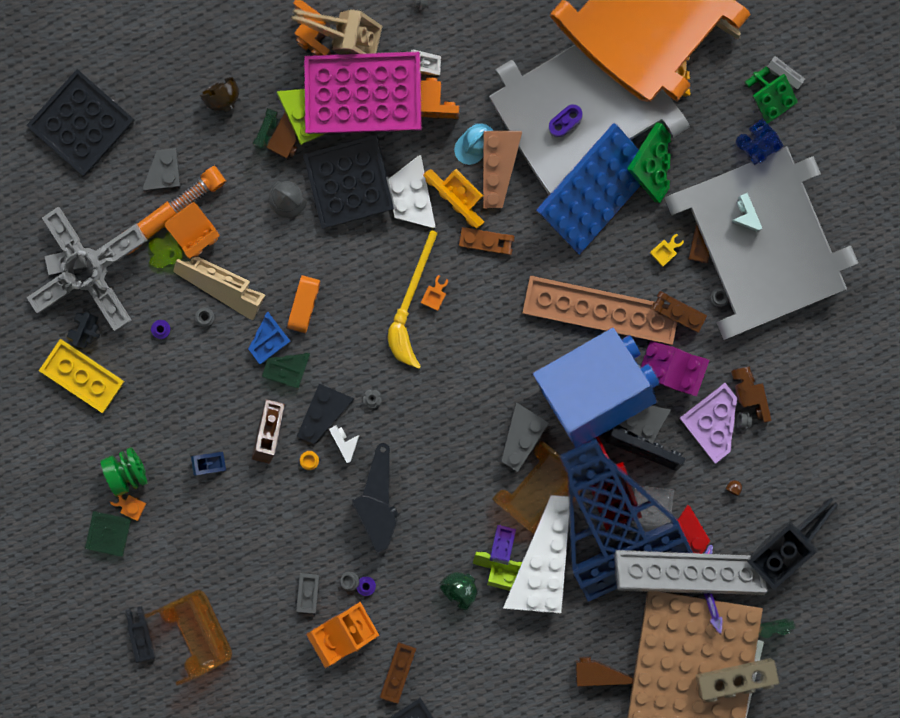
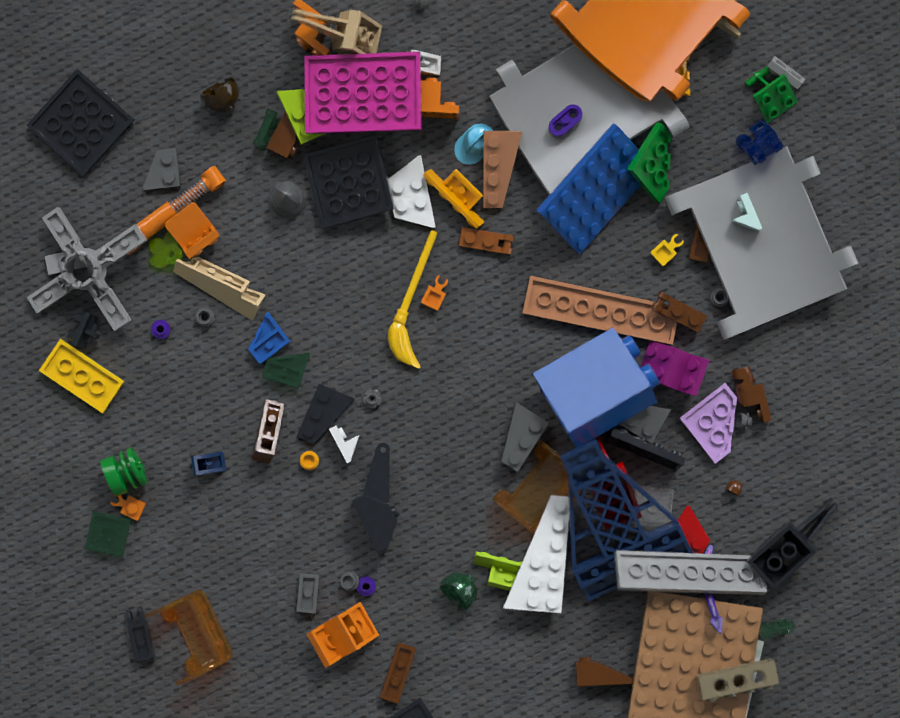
orange beam [287,275,321,334] -> none
dark purple plate [489,525,516,565] -> none

